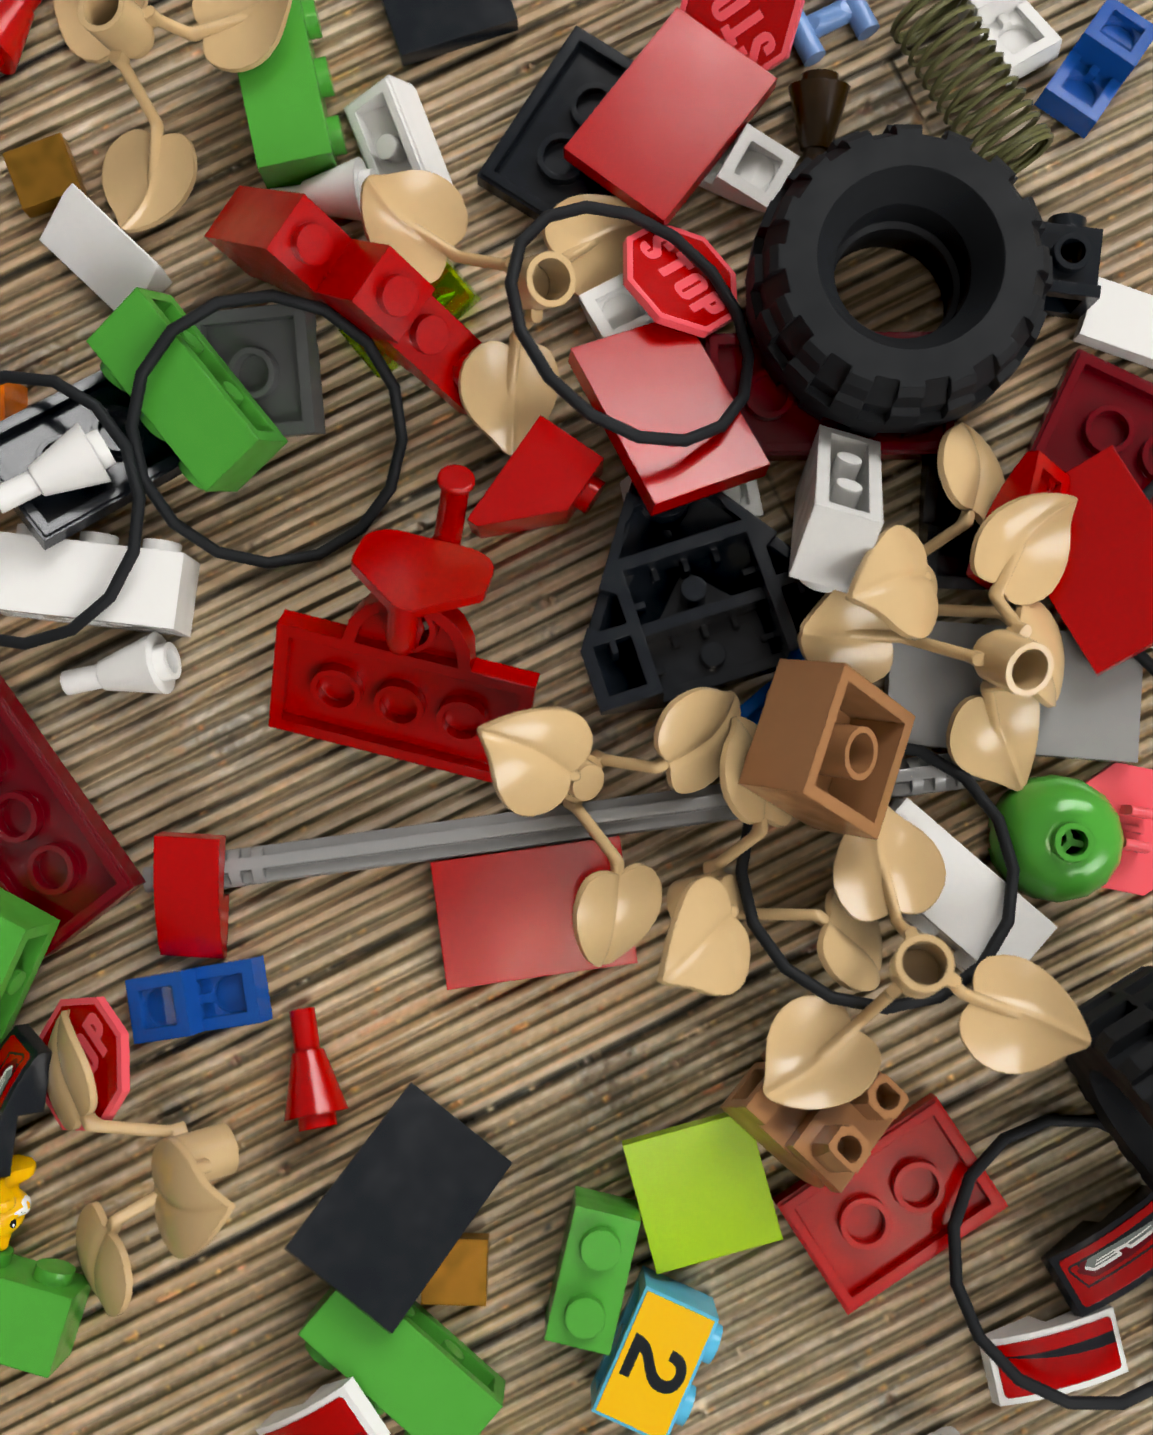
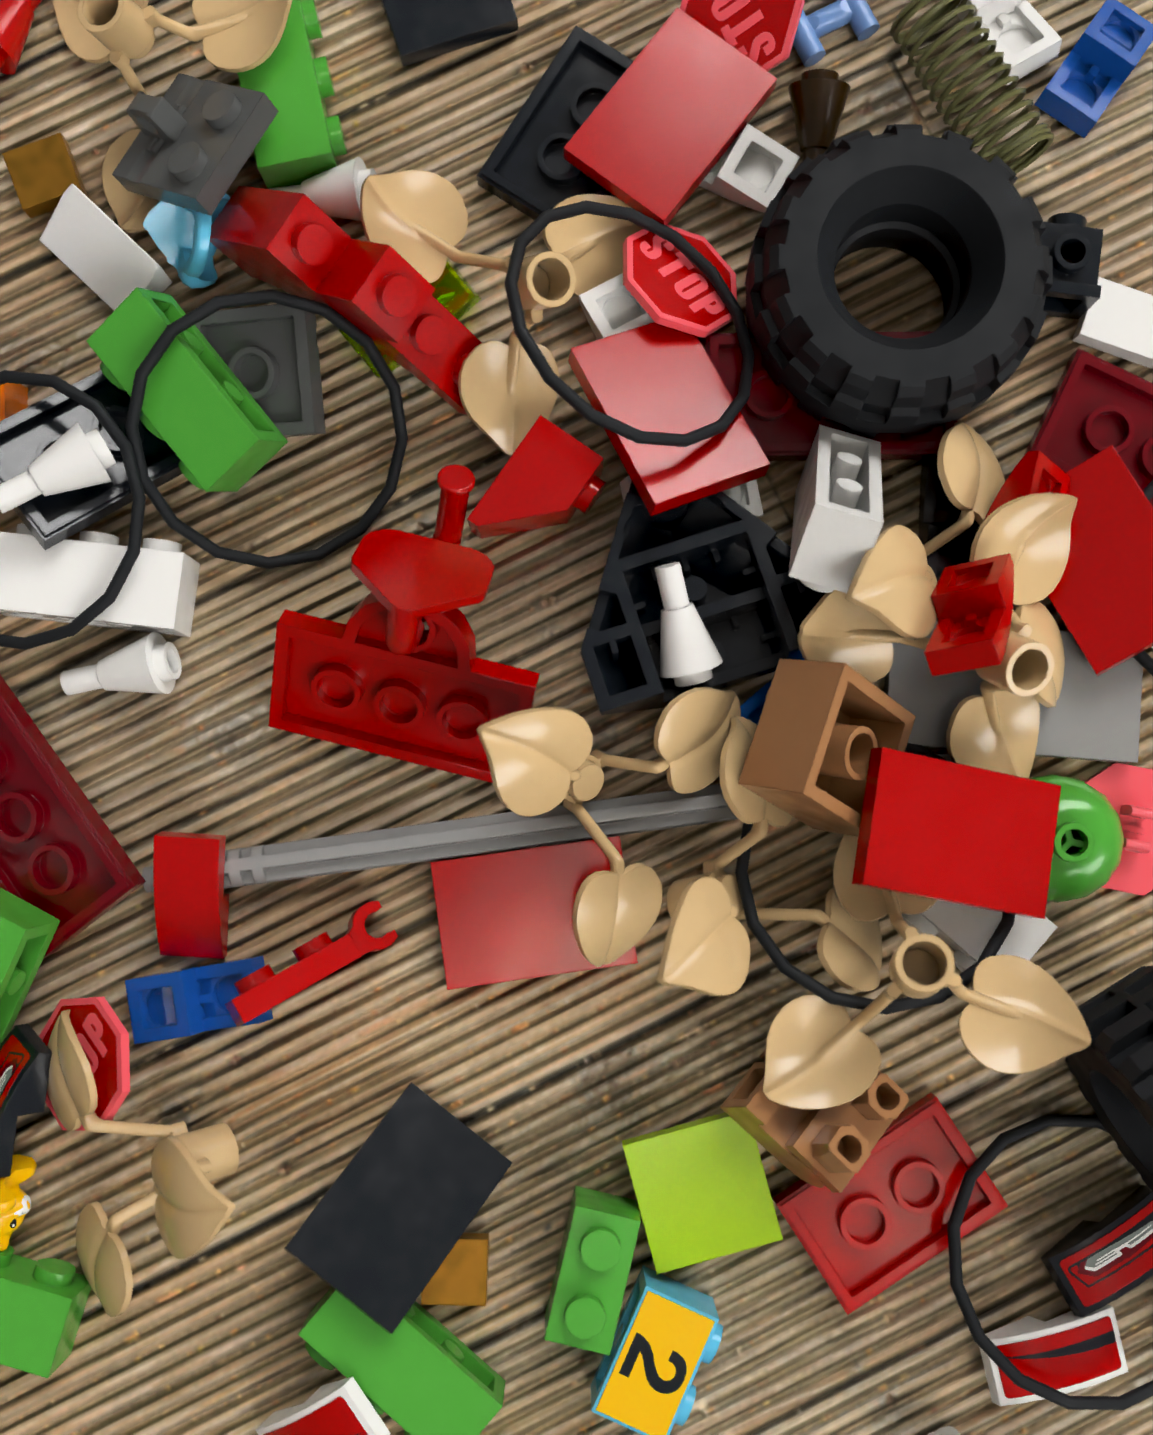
red cone [284,1007,349,1132] -> none
white slope [344,74,453,184] -> none
none -> dark grey hinge [112,73,279,216]
none -> medium azure piece [142,193,230,289]
none -> red plate [225,901,398,1027]
none -> white cone [654,562,723,687]
none -> red tile [852,747,1061,919]
none -> red slope [924,553,1014,677]

